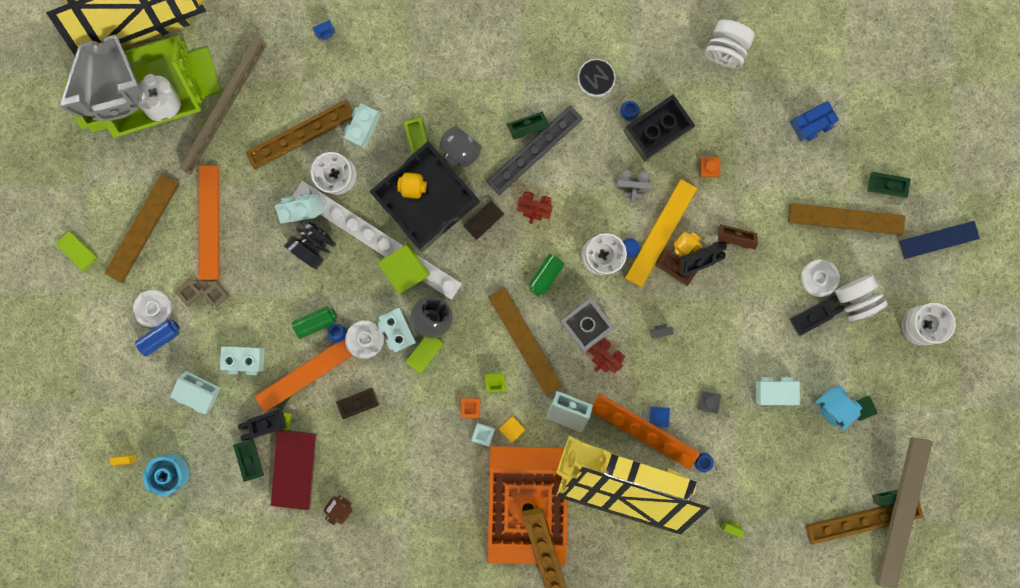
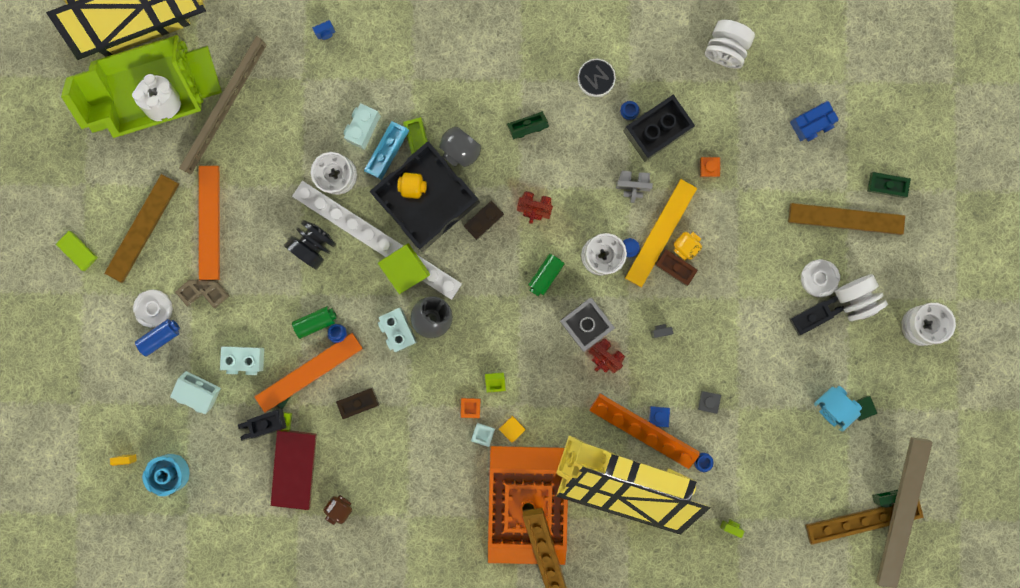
light grey cone [60,35,142,121] -> none
dark green plate [233,438,264,482] -> none
pearl gold tile [245,100,353,170] -> none
light aqua brick [275,193,324,224] -> none
white tile [345,320,384,359] -> none
lime tile [405,337,444,374] -> none
dark grey tile [486,105,583,196] -> none
pearl gold tile [488,288,562,396] -> none
light aqua brick [546,391,593,433] -> none
black hinge [679,241,727,276] -> none
reddish brown plate [718,224,758,250] -> none
light aqua brick [756,377,800,405] -> none
dark blue tile [899,221,980,259] -> none
none -> medium azure plate [364,121,409,180]

